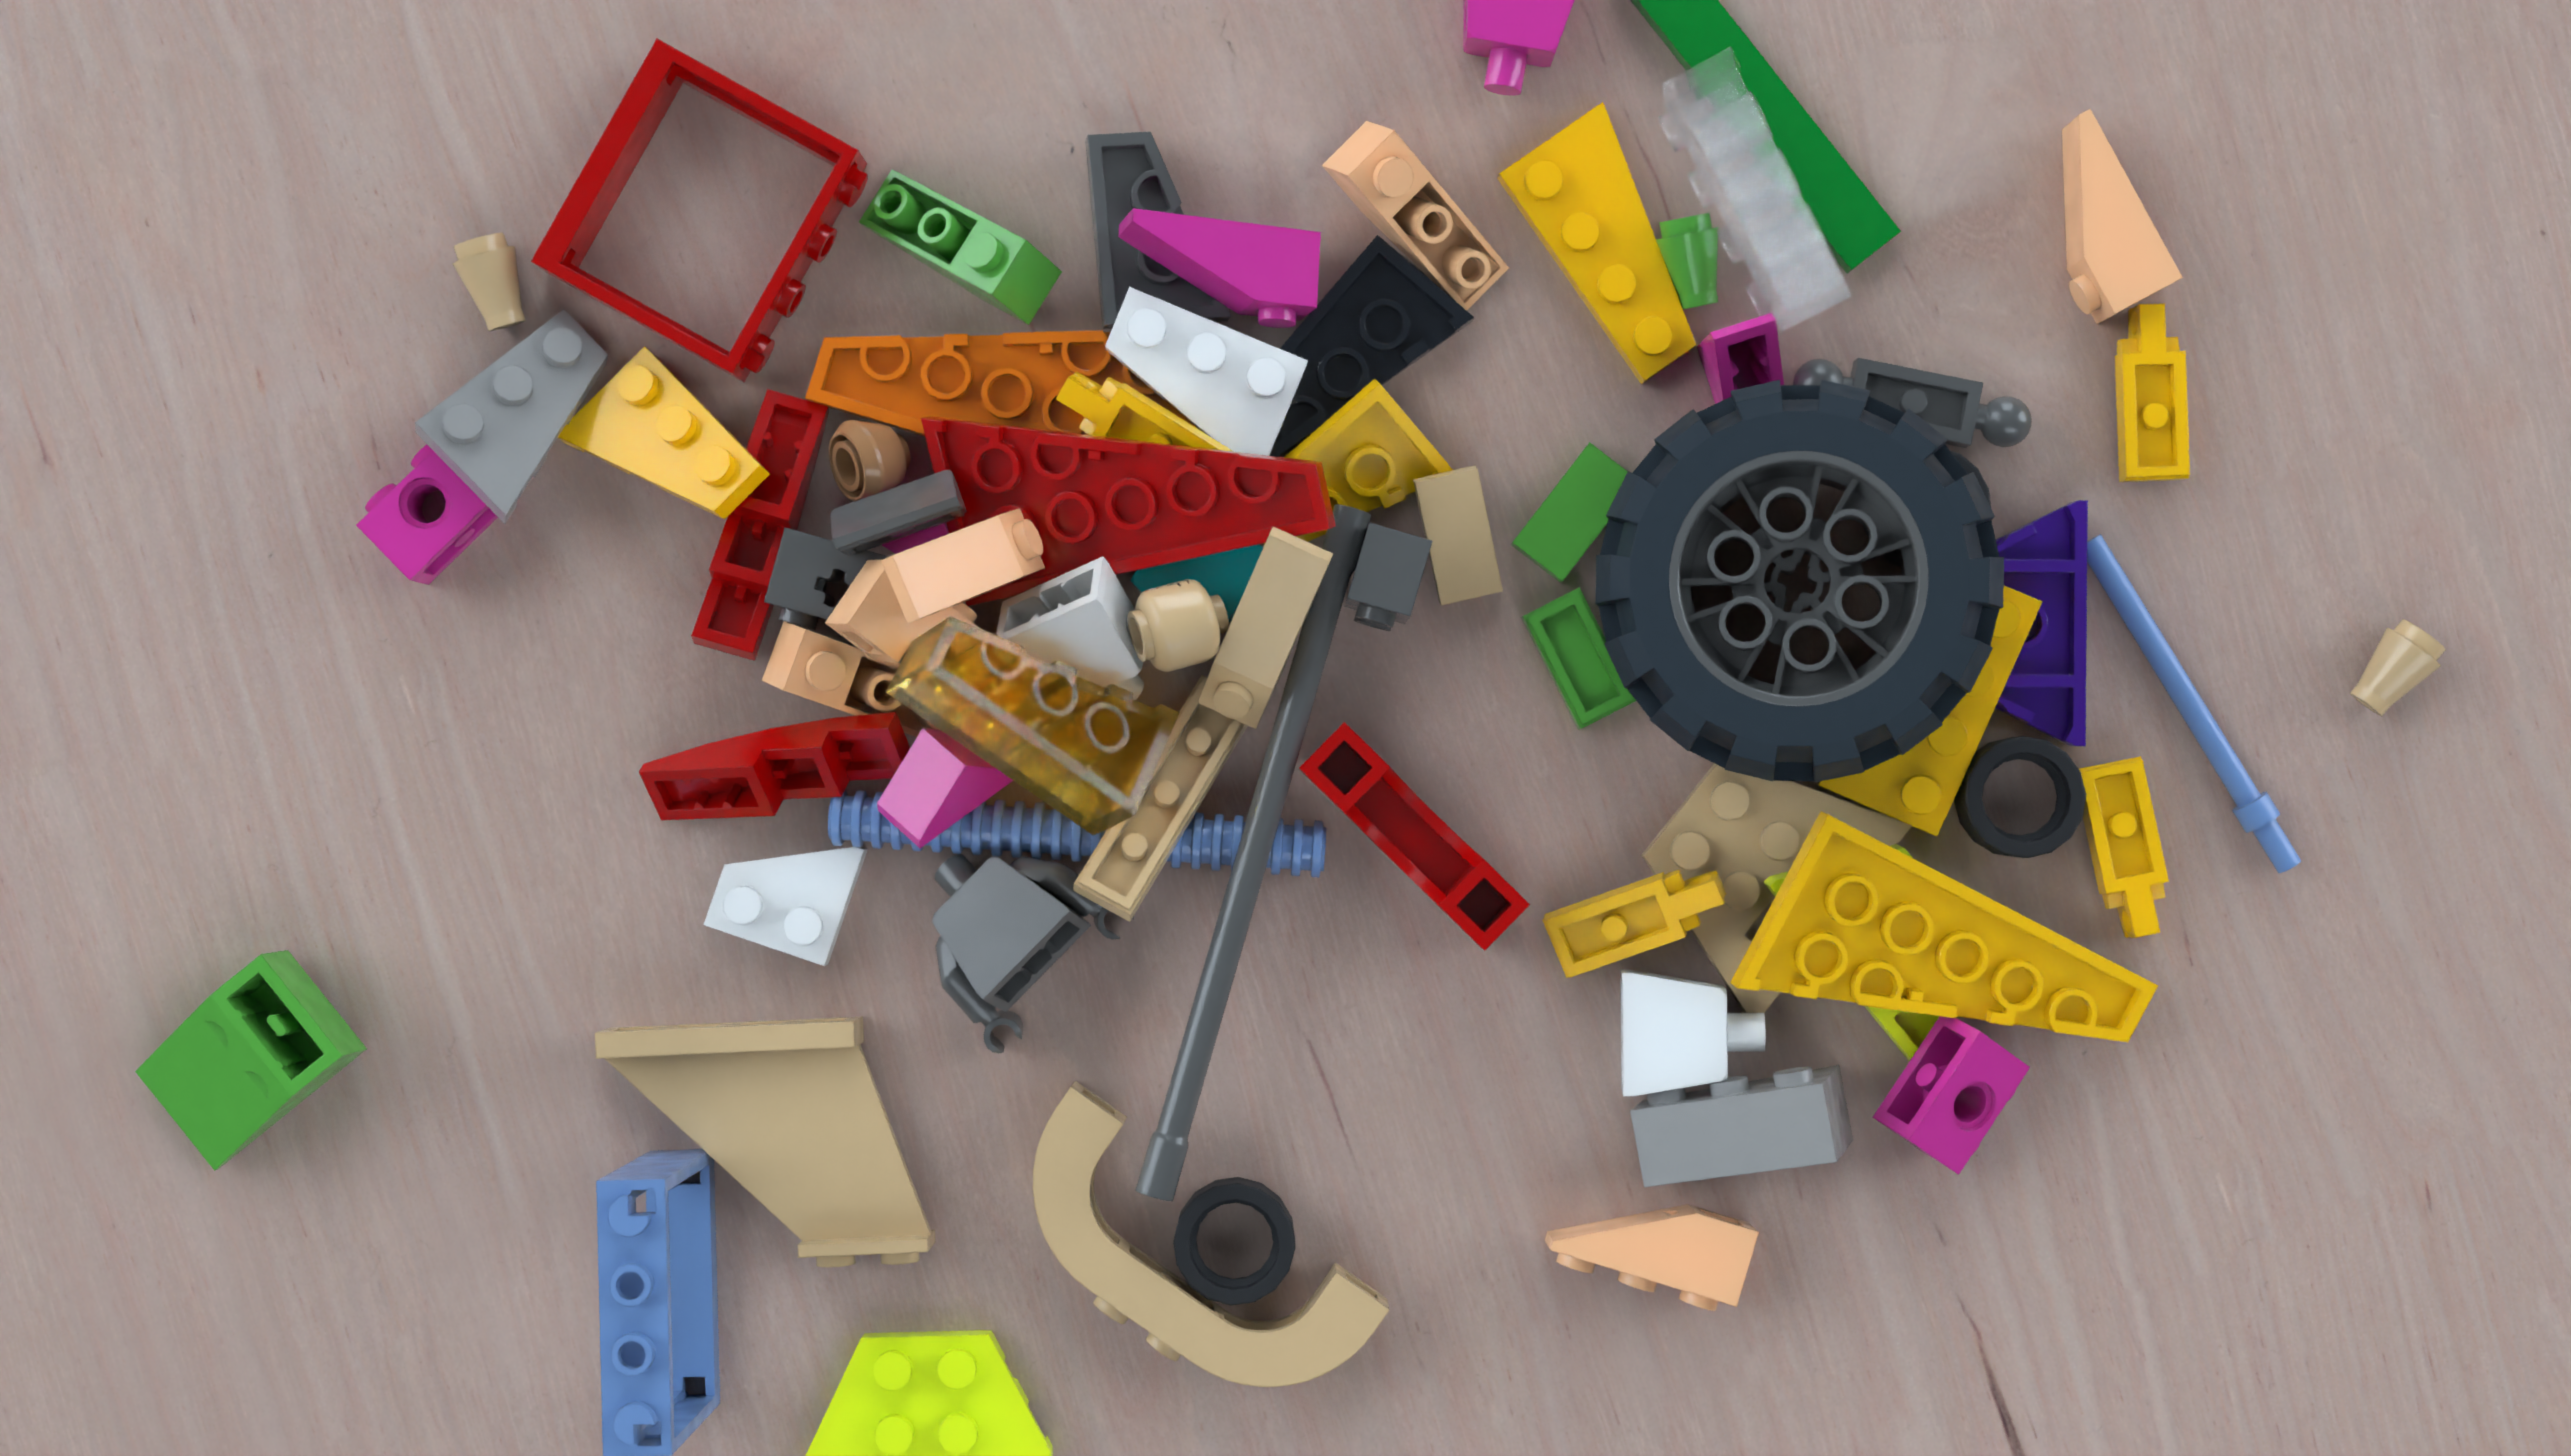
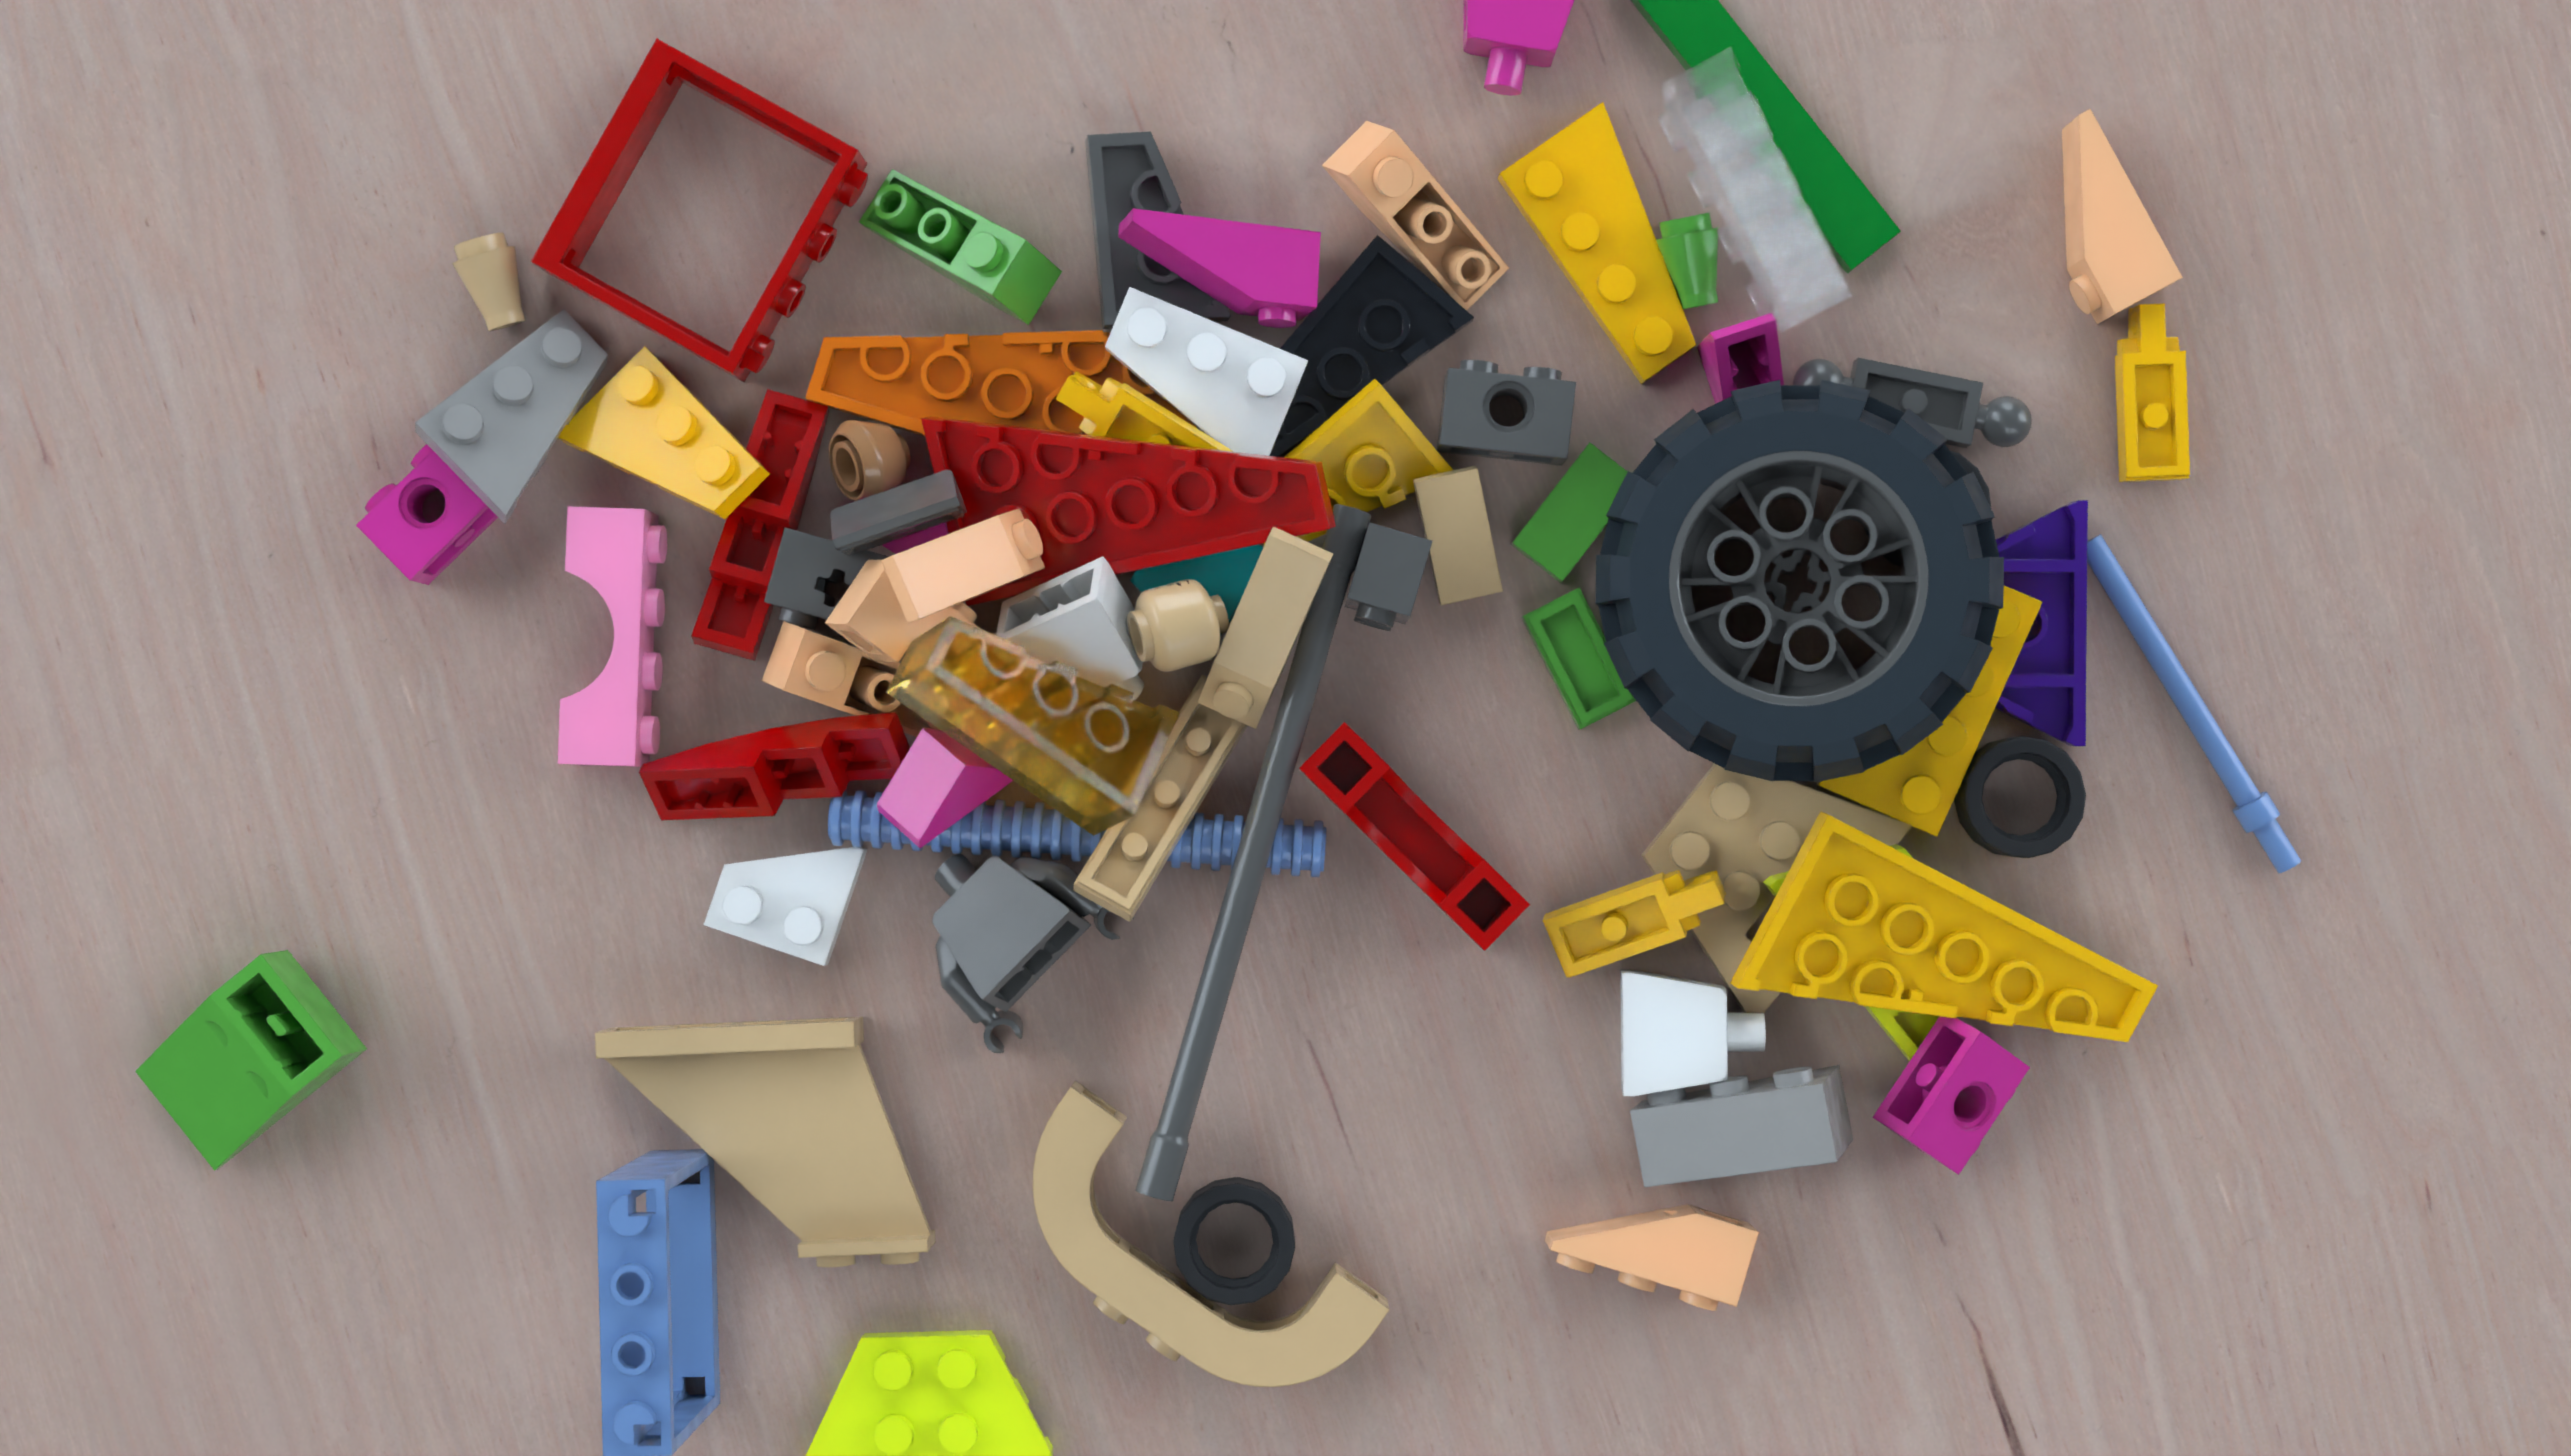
yellow hinge [2079,756,2169,938] -> none
tan cone [2350,619,2446,717] -> none
none -> bright pink arch [558,506,667,767]
none -> dark grey brick [1437,360,1576,466]

